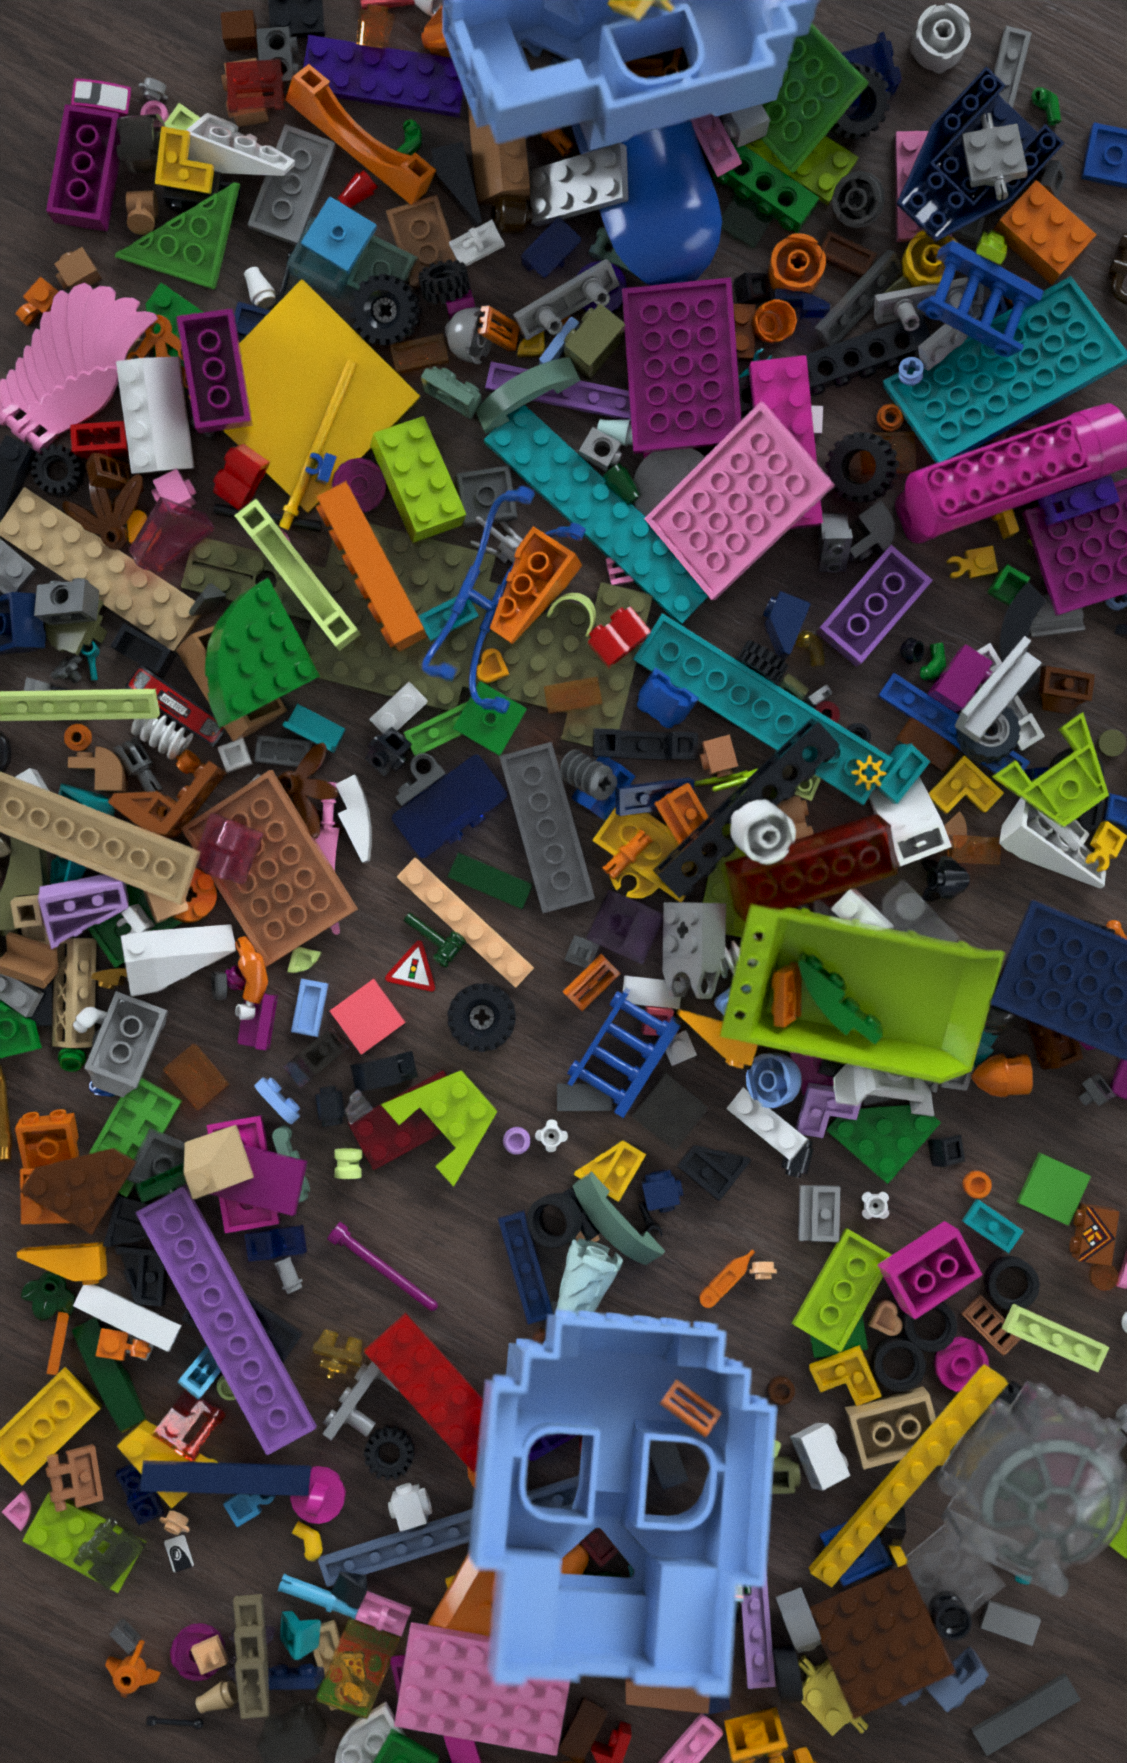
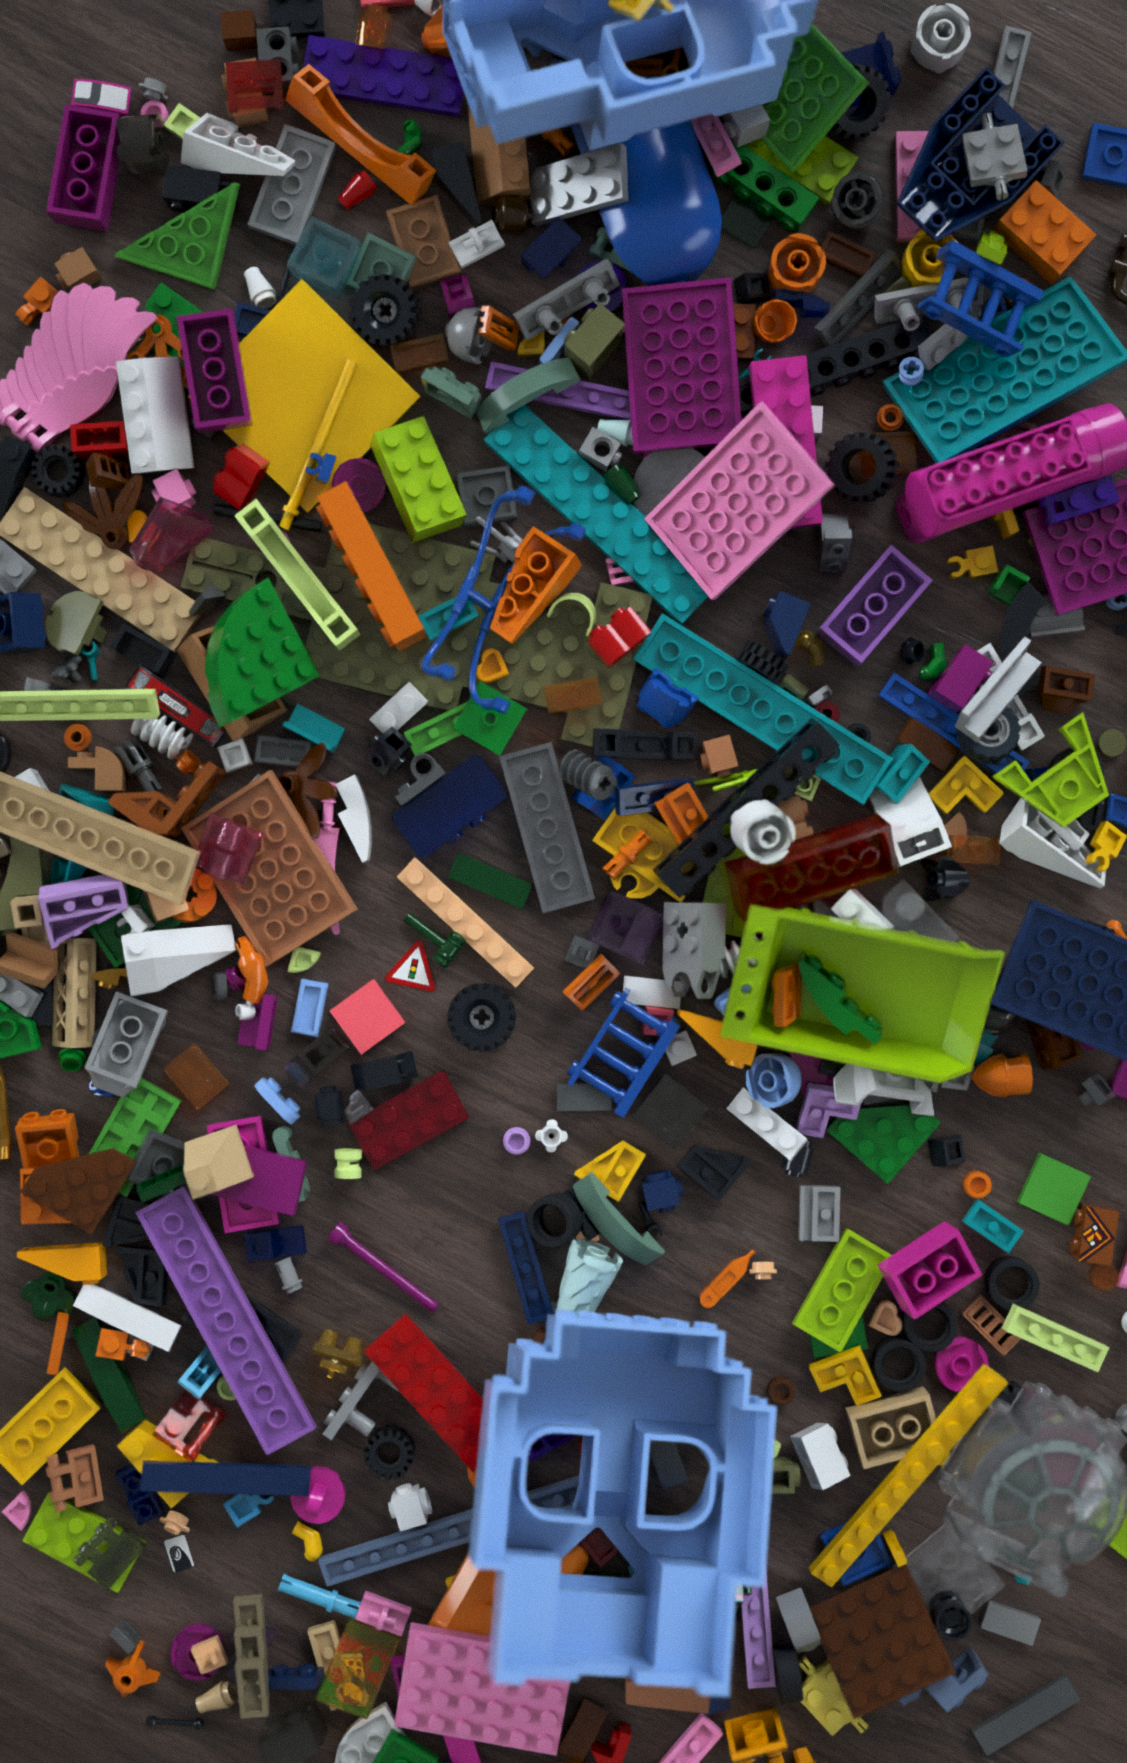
dark grey brick [34,578,100,625] -> none
white arm [73,1007,107,1033] -> none
medium nougat piece [126,190,159,235] -> none
yellow plate [155,126,214,194] -> none
teal slope [280,1611,321,1660] -> none
dark azure plate [301,196,377,274] -> none
black slope [331,1571,367,1609] -> none
lime wing [381,1070,497,1187] -> none
black tyre [418,260,471,304] -> none
orange tile [659,1379,722,1438] -> none
dark grey brick [848,500,895,563] -> none
yellow gear [851,756,886,791] -> none
white plate [862,1192,889,1219] -> none
black slope [881,1506,907,1547] -> none
green arm [1031,87,1061,126] -> none

